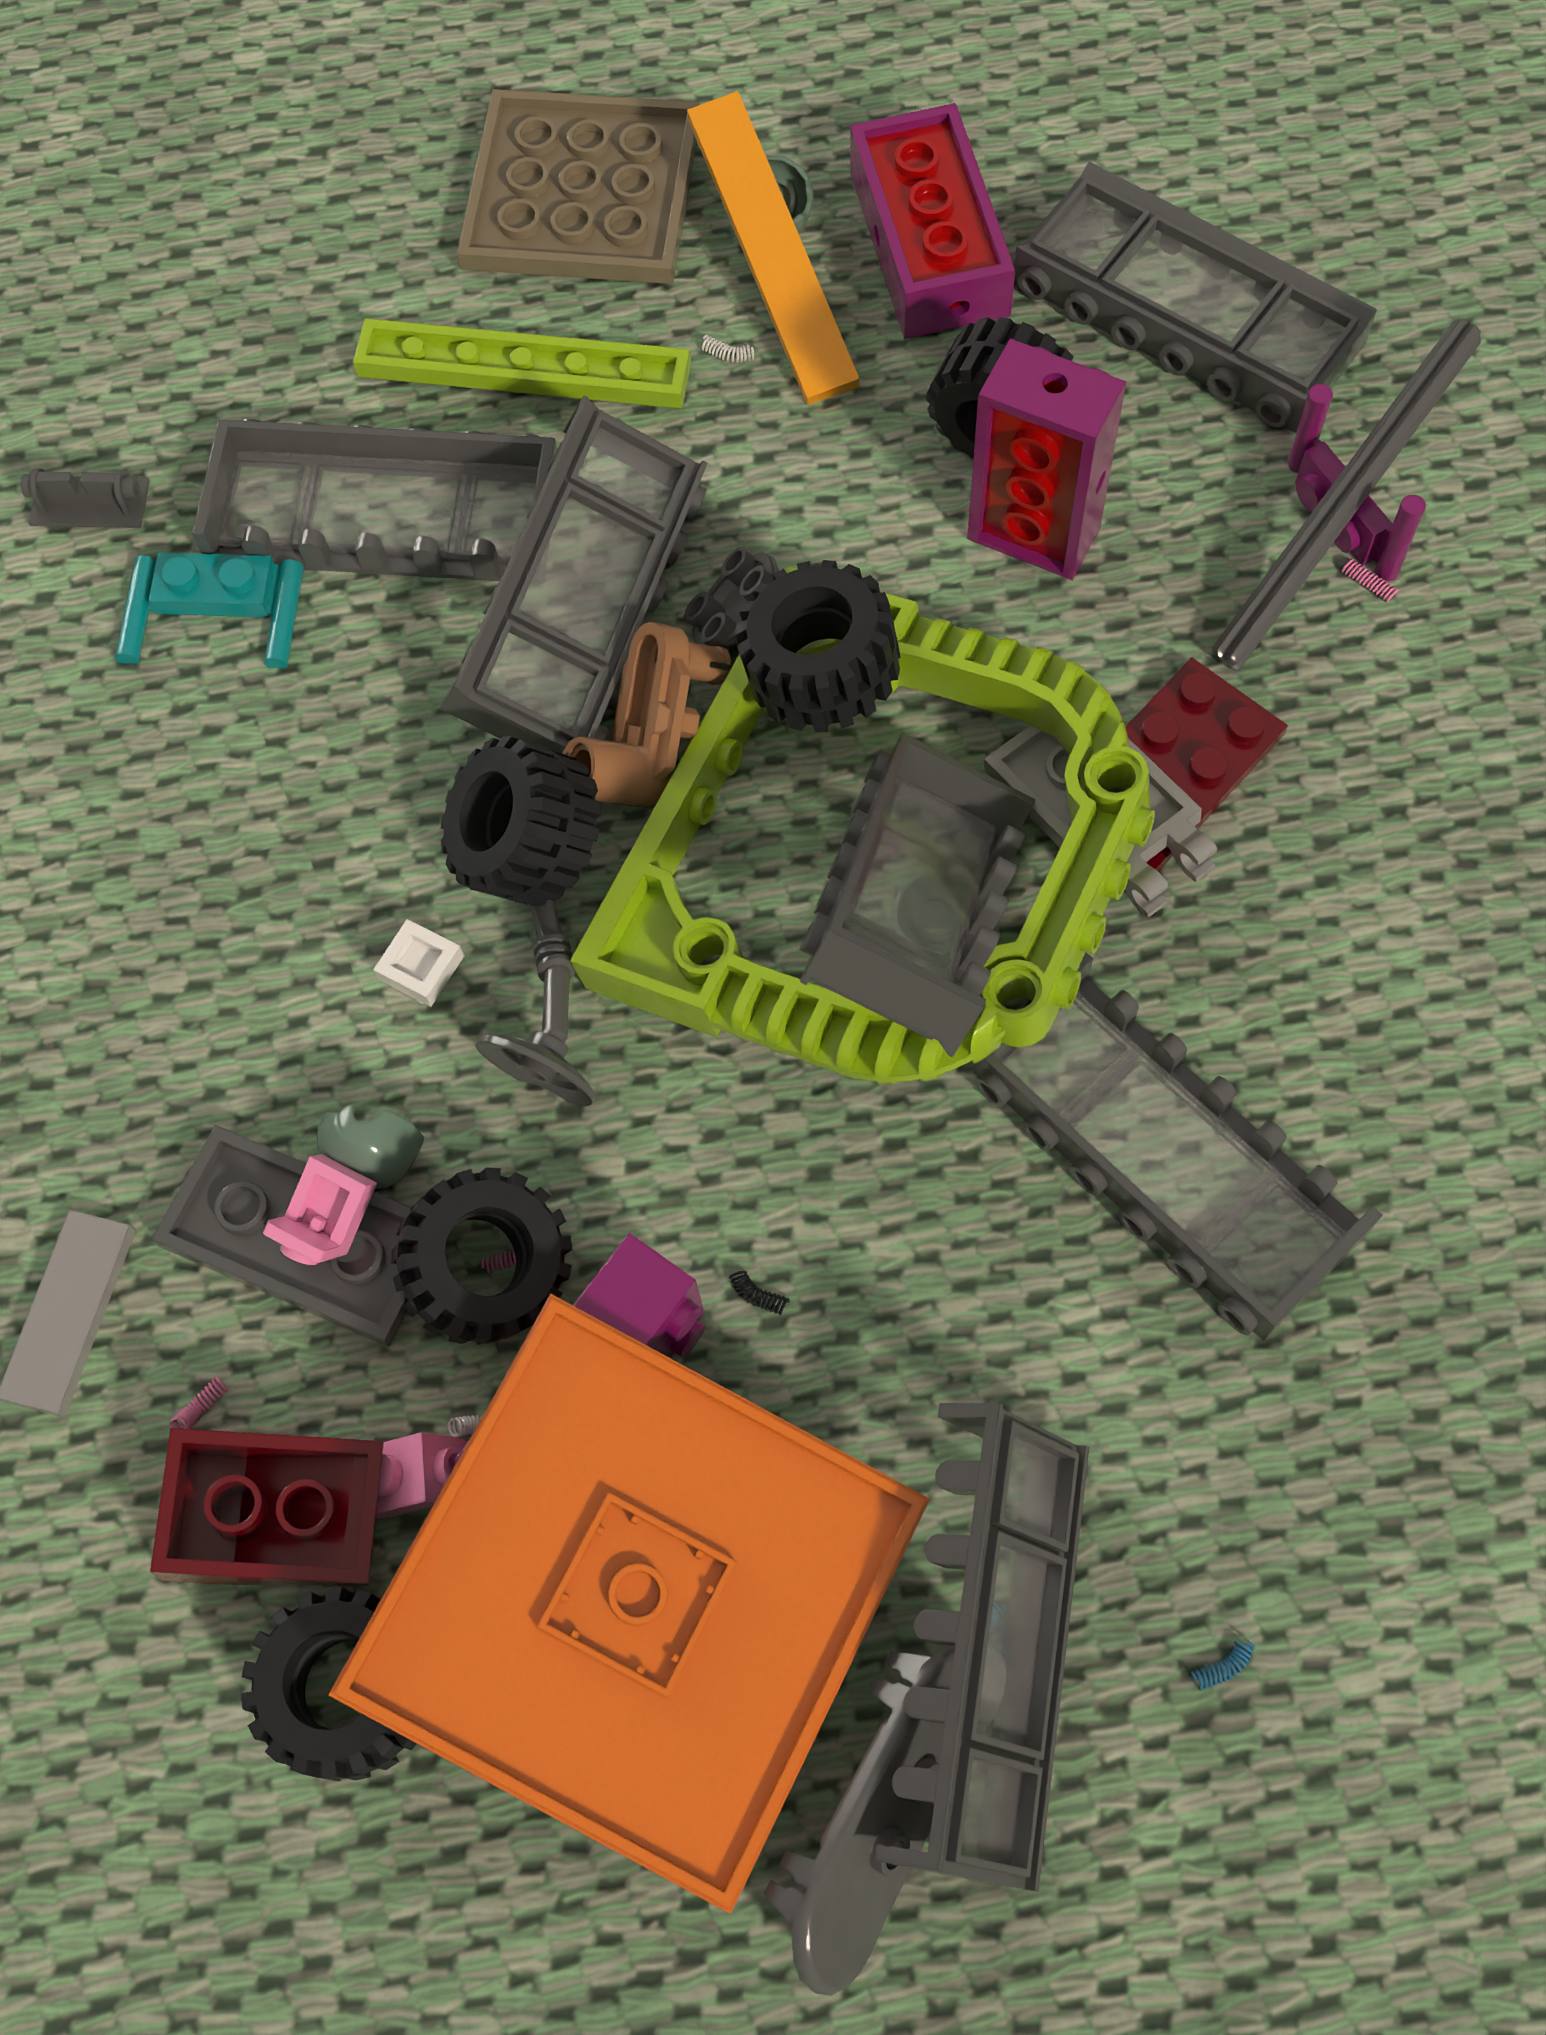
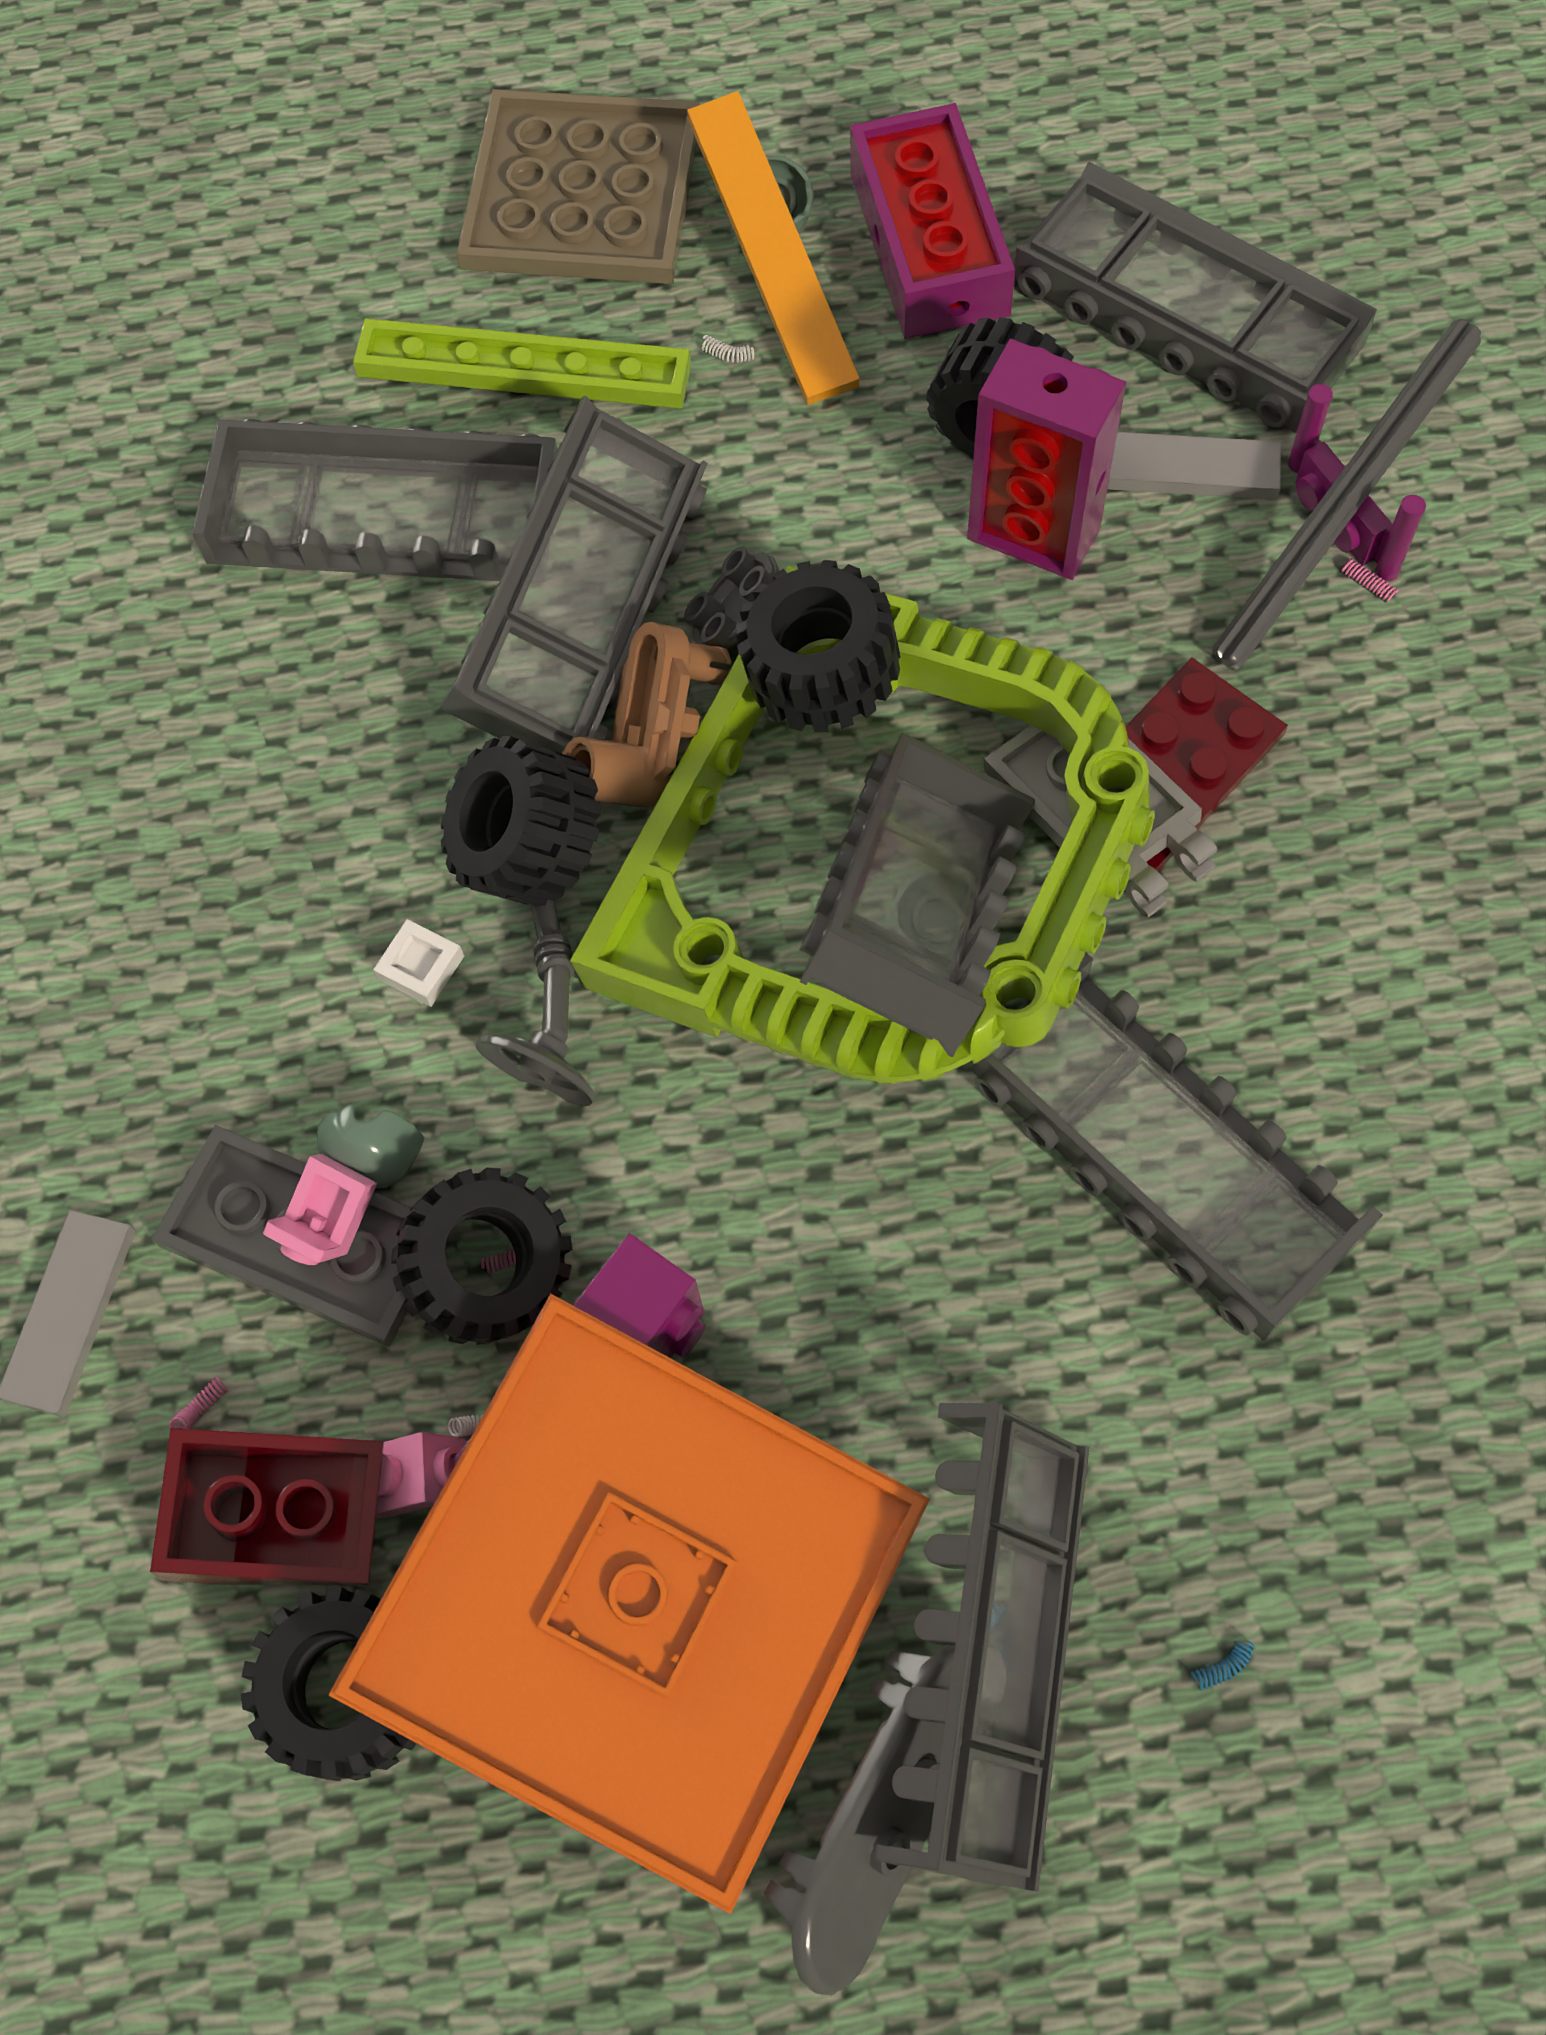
dark grey hinge [21,468,150,528] -> none
teal plate [115,552,304,668] -> none
black leg [729,1270,790,1315] -> none
none -> light grey tile [1107,432,1281,500]

